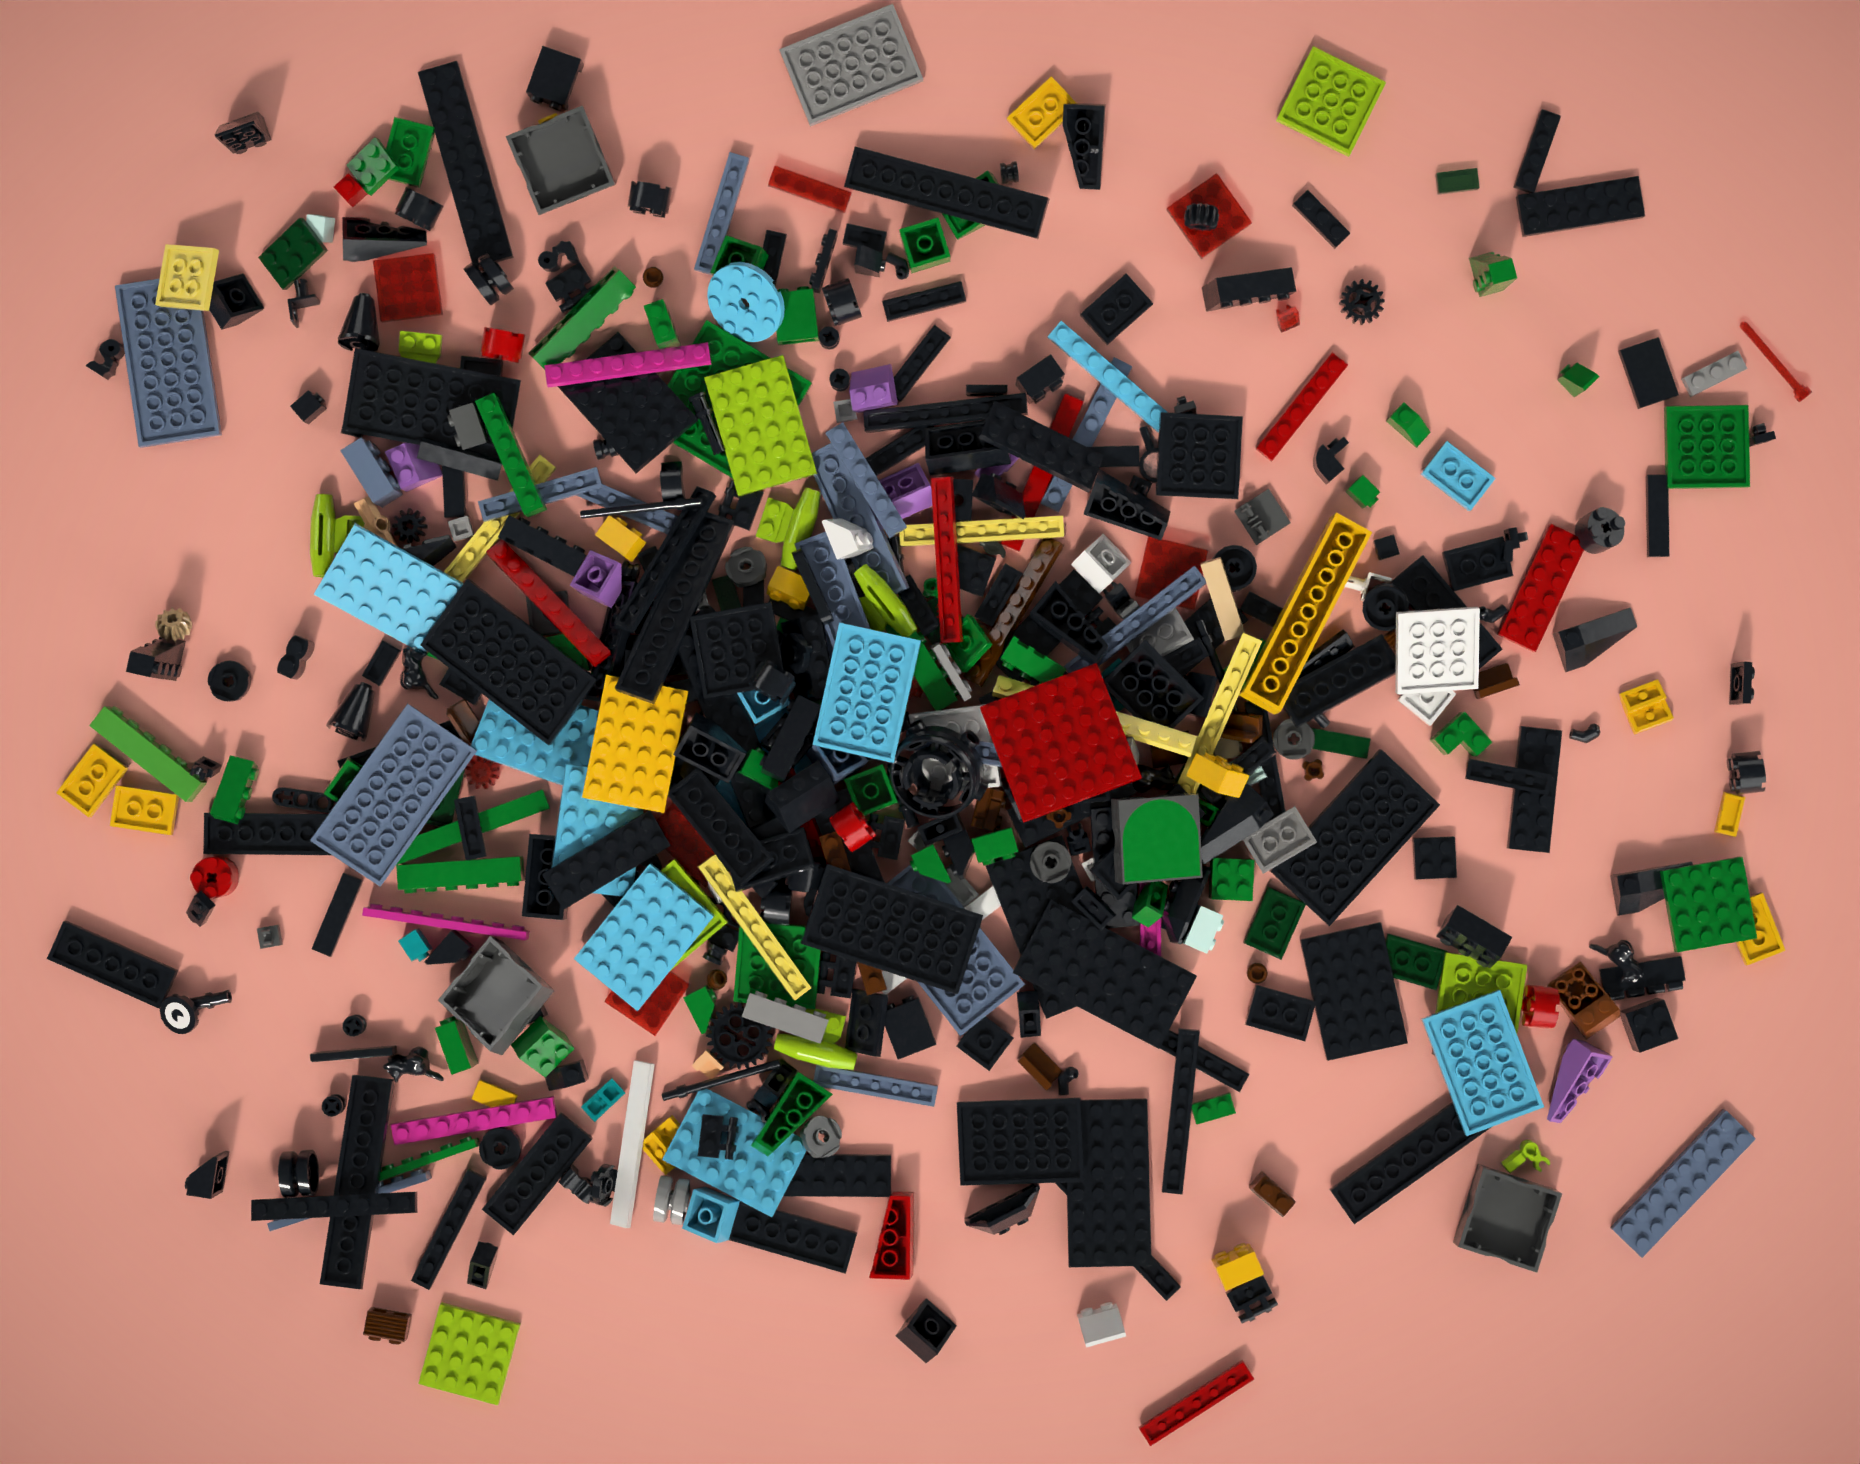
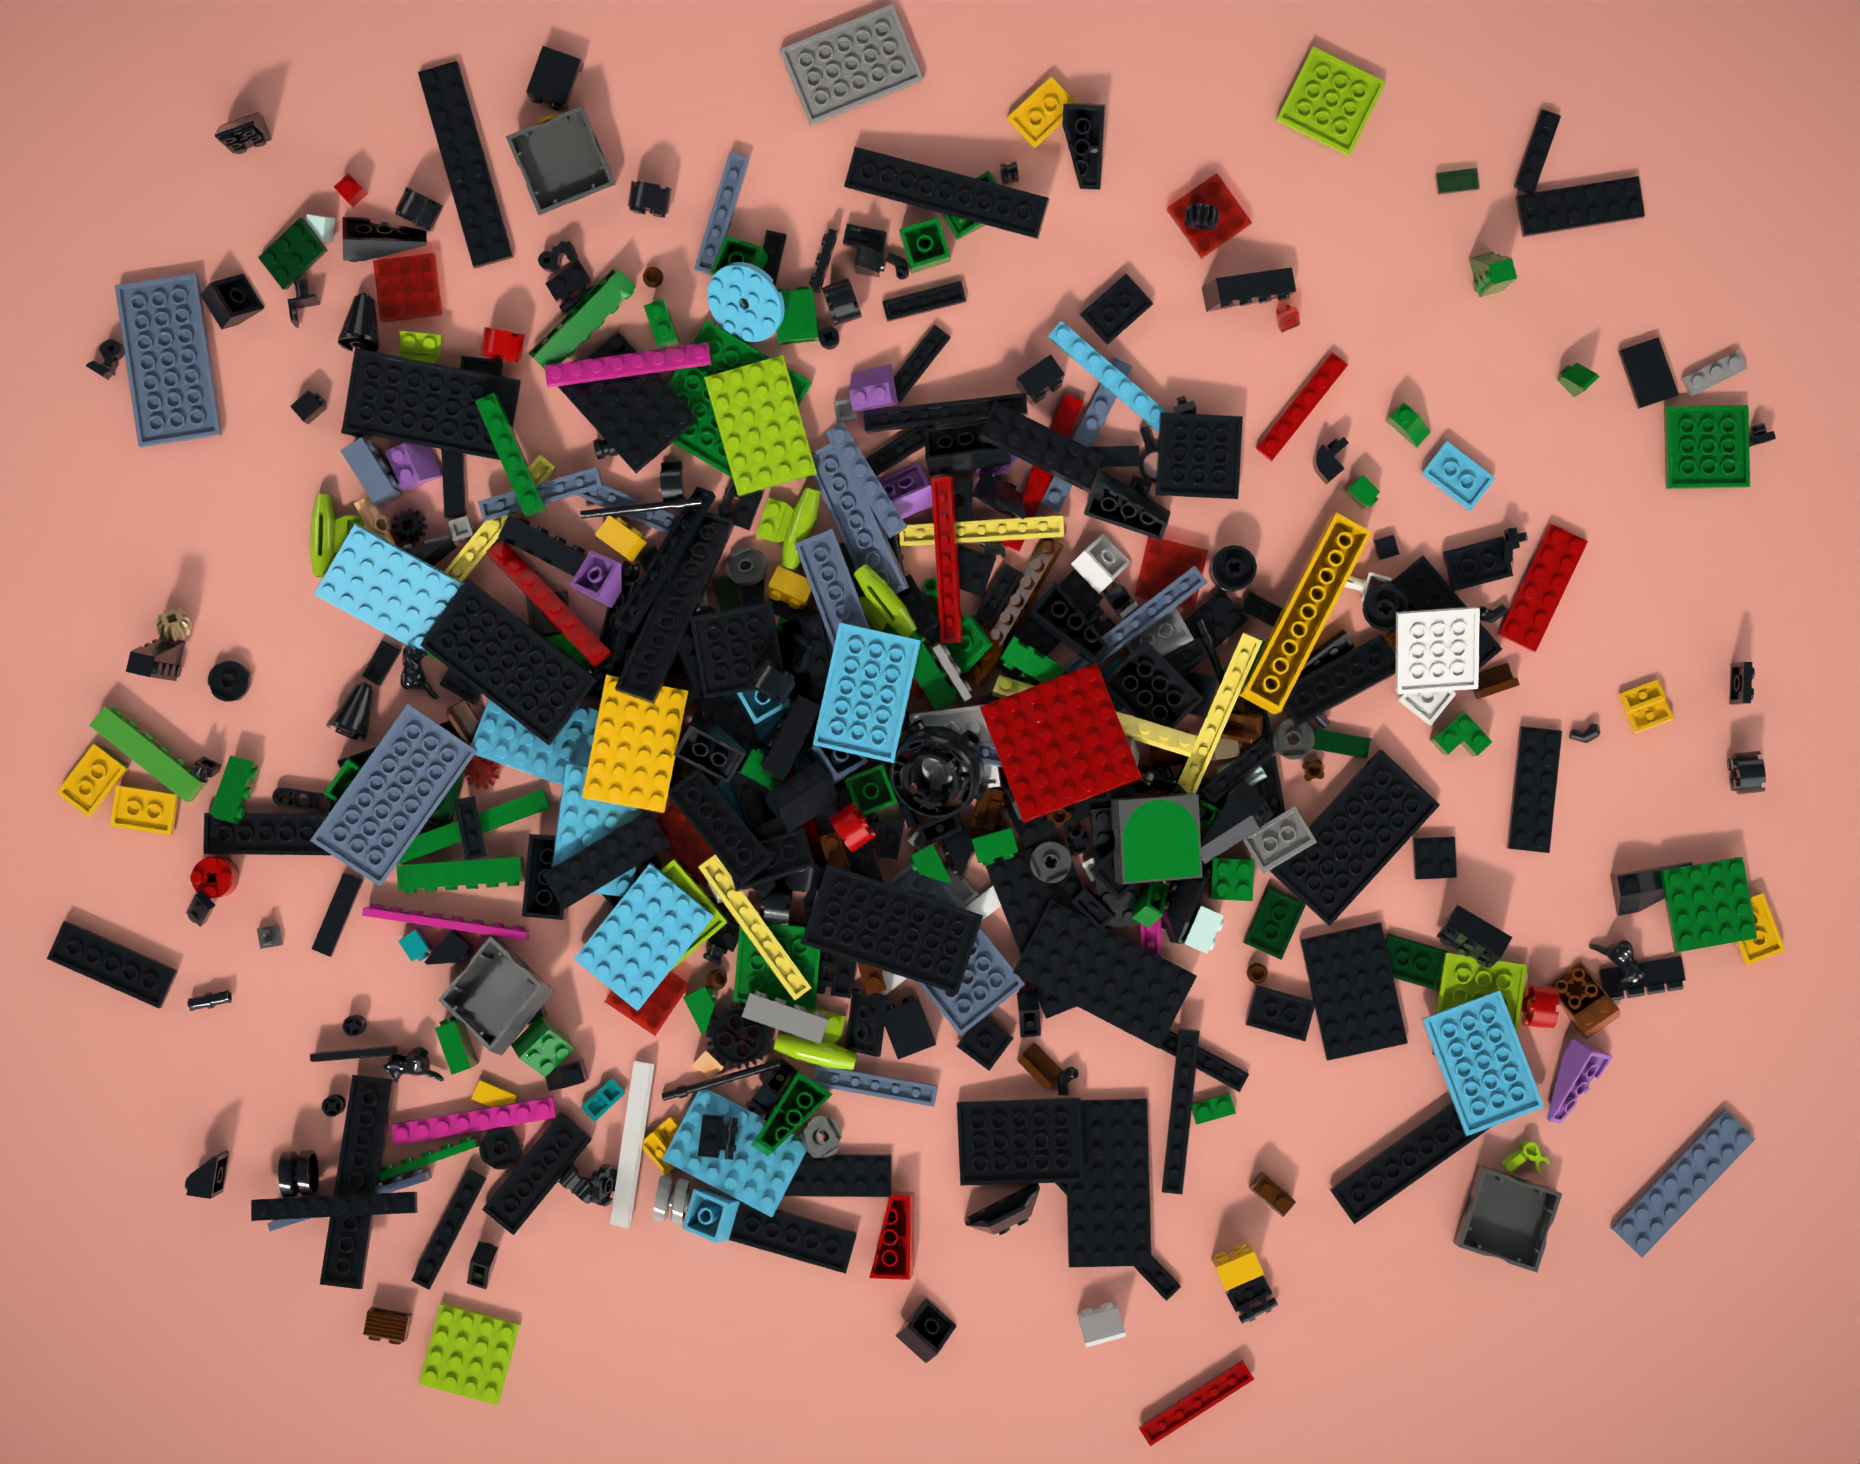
light yellow plate [155,244,219,311] -> none
black tile [160,994,199,1034] -> none
black brick [277,635,315,680] -> none
green plate [347,137,400,196] -> none
green plate [386,117,435,188] -> none
black tile [417,438,502,481] -> none
dark grey brick [447,402,488,450] -> none
black wheel [463,252,514,305] -> none
black pin [688,392,725,455] -> none
clear red plate [768,166,852,213] -> none
black beam [792,548,834,625] -> none
white slope [822,518,874,560] -> none
black wheel [829,369,850,392] -> none
black tile [966,385,1007,396] -> none
yellow brick [1186,752,1249,798] -> none
tan tile [1200,557,1245,641] -> none
dark grey hinge [1234,489,1291,545] -> none
black plate [1292,190,1350,249] -> none
black gear [1339,279,1385,325] -> none
black plate [1465,759,1552,795] -> none
black wedge [1553,608,1637,672] -> none
black brick [1575,507,1625,554] -> none
black brick [1620,998,1679,1053] -> none
black tile [1646,475,1670,557] -> none
yellow tile [1714,792,1745,837] -> none
clear red piece [1740,321,1812,402] -> none

